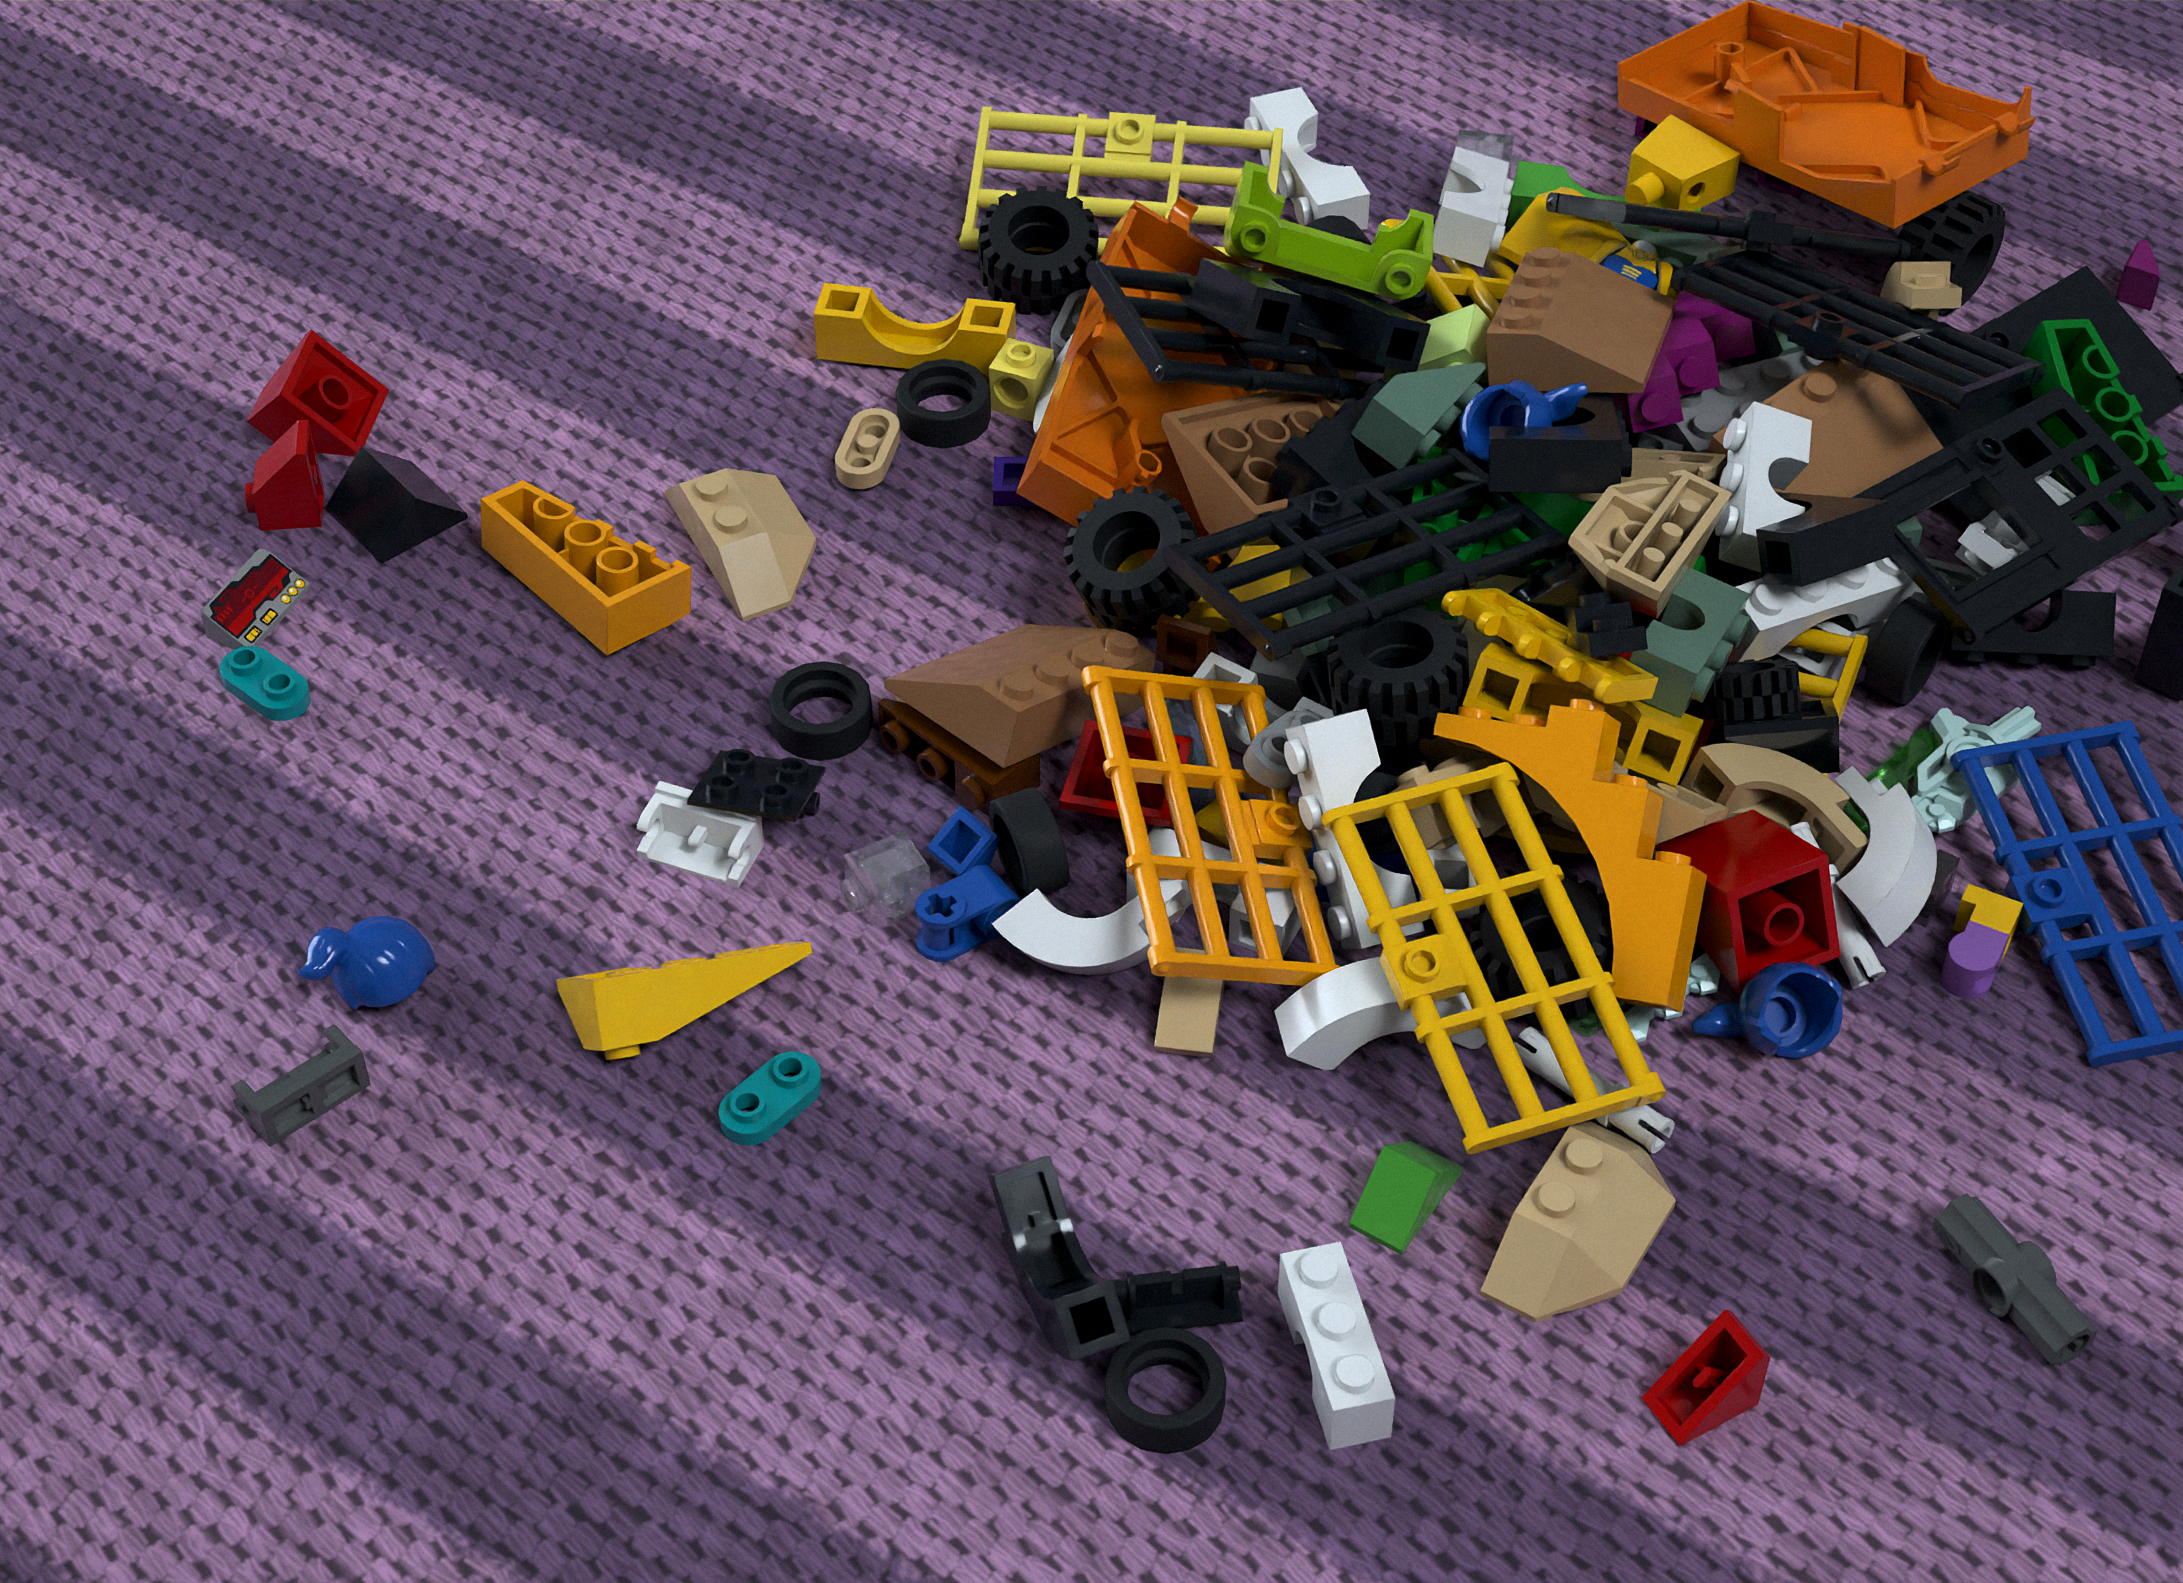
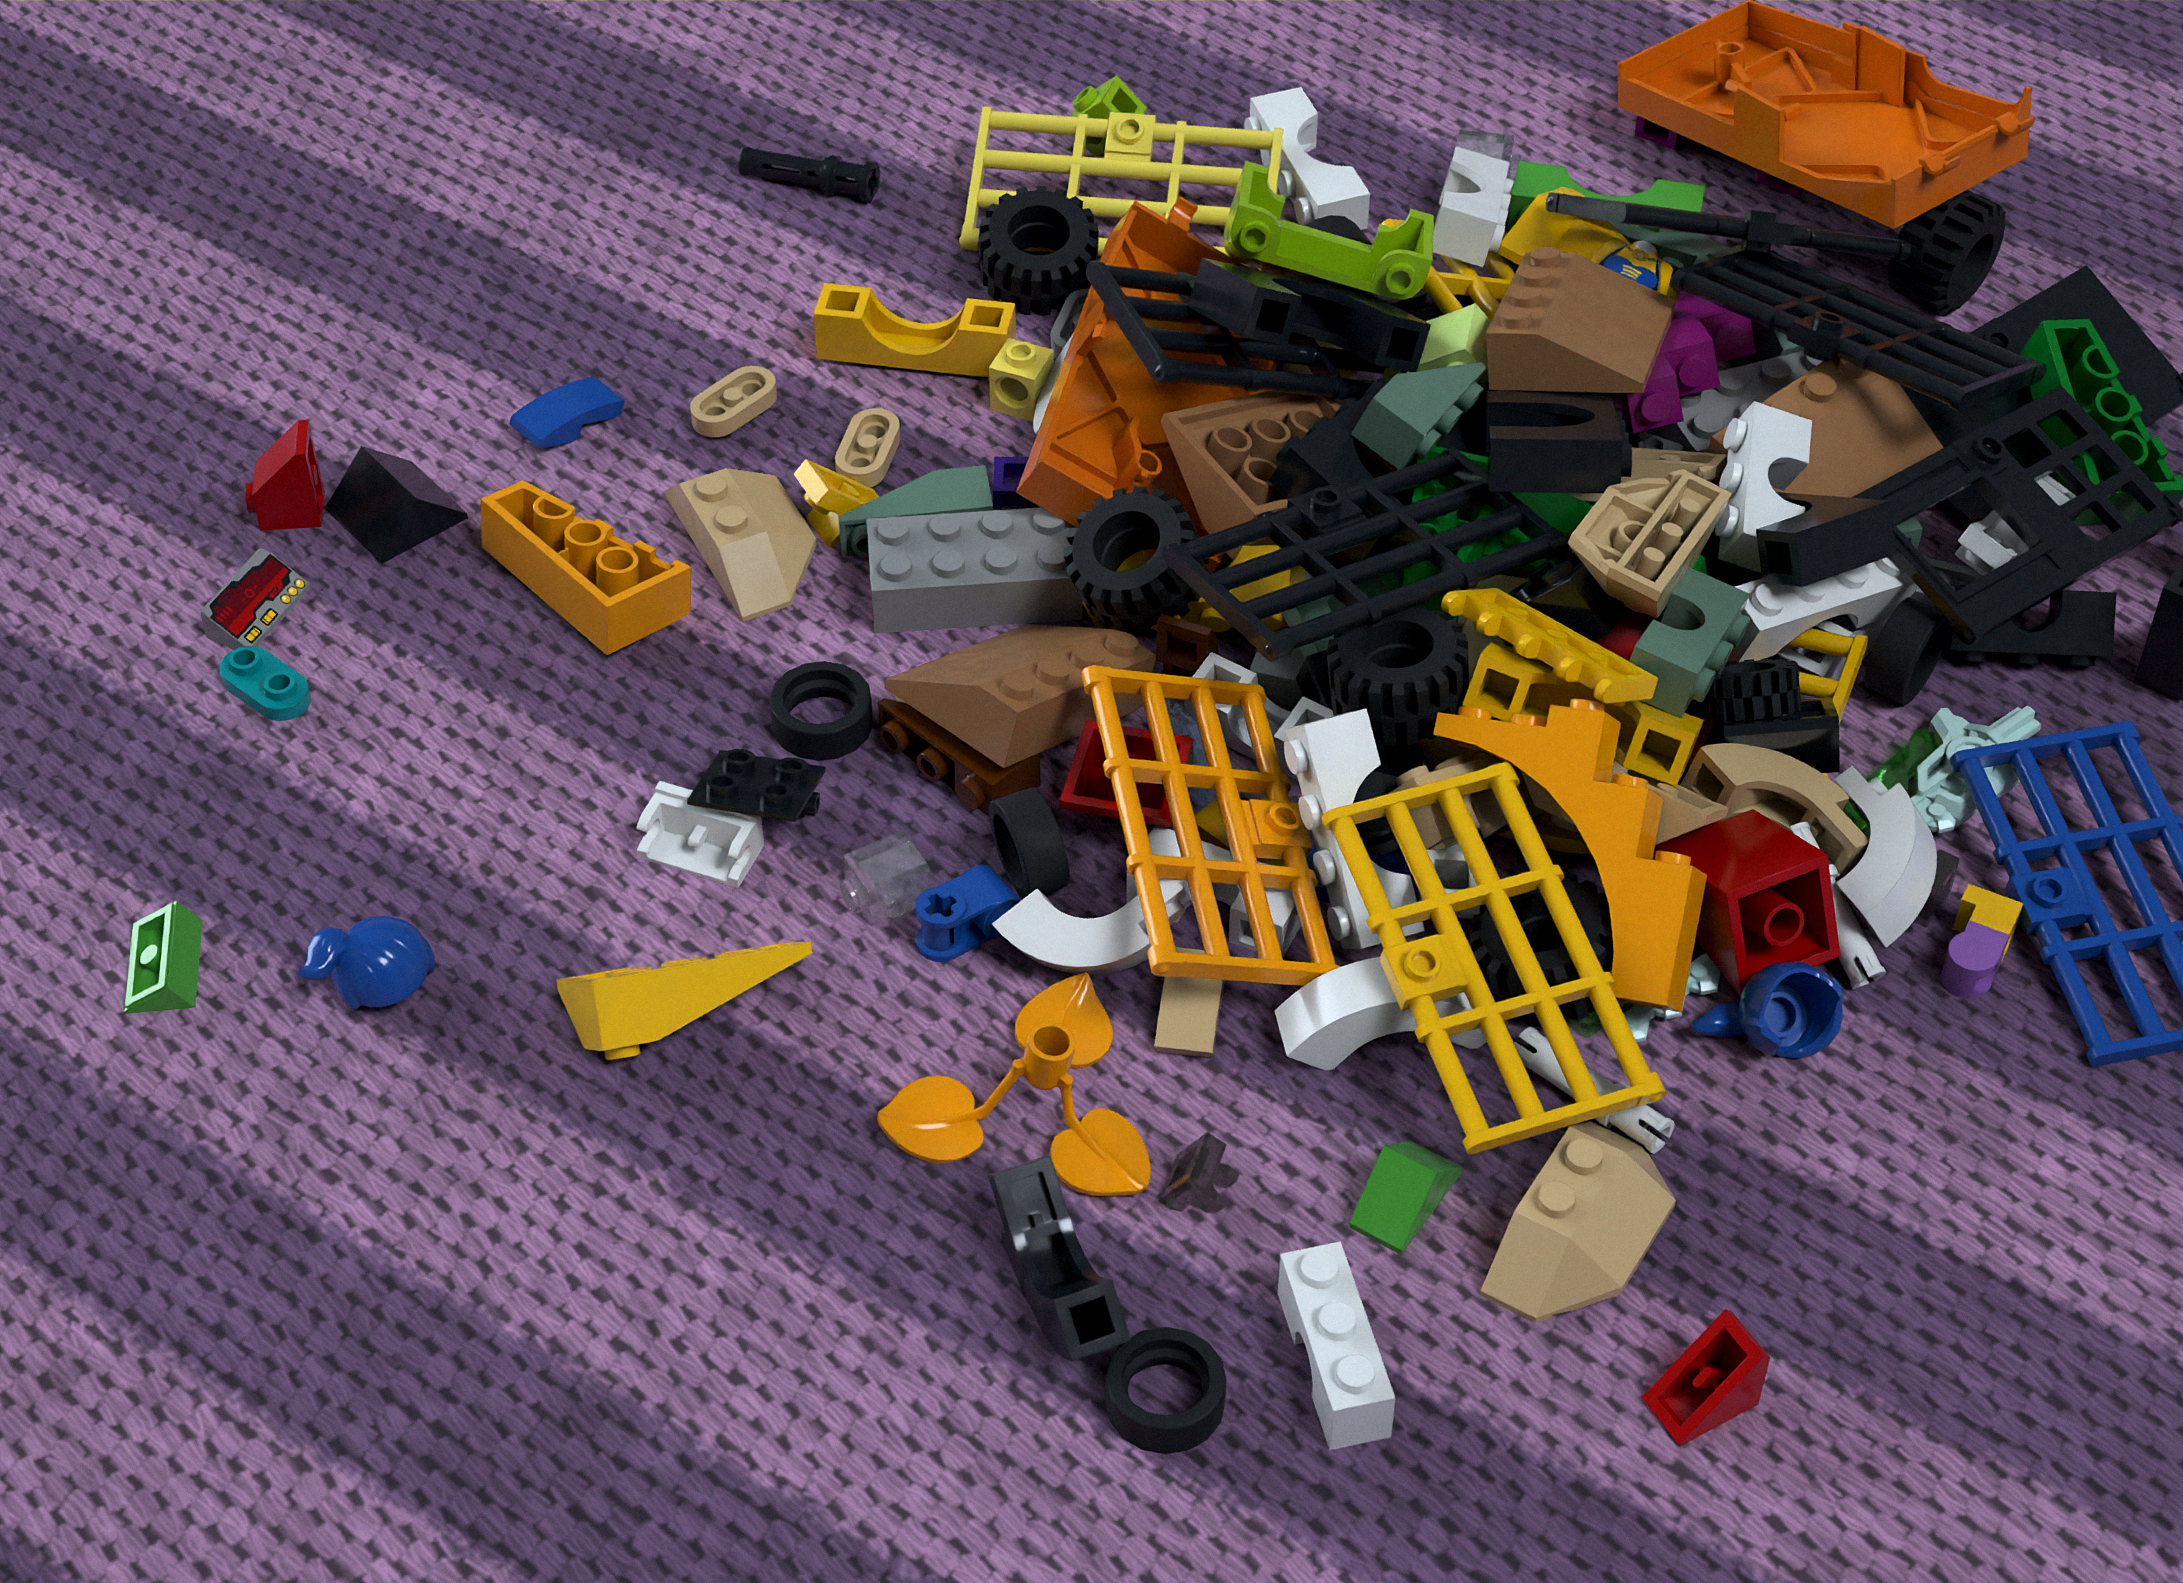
dark grey hinge [231,1025,371,1147] -> none
red slope [247,329,389,457] -> none
teal plate [719,1051,822,1145] -> none
black tyre [896,359,991,449] -> none
blue slope [925,805,1001,876] -> none
black hinge [1113,1261,1243,1335] -> none
light grey plate [1243,711,1321,789] -> none
blue hair [1460,379,1588,467] -> none
black slope [1564,591,1648,657] -> none
yellow torso [1625,114,1741,211] -> none
tan arch [1880,261,1962,320] -> none
dark grey piece [1932,1193,2098,1366] -> none
magenta slope [2116,239,2160,311] -> none
none -> bright green slope [124,901,203,1014]
none -> blue slope [509,376,625,449]
none -> tan plate [690,366,777,437]
none -> black pin [739,147,880,203]
none -> yellow slope [794,459,879,547]
none -> sand green slope [838,465,993,557]
none -> light grey brick [866,507,1083,634]
none -> light orange plant [877,972,1151,1196]
none -> lime brick [1071,75,1147,156]
none -> clear smoke tile [1158,1132,1239,1213]

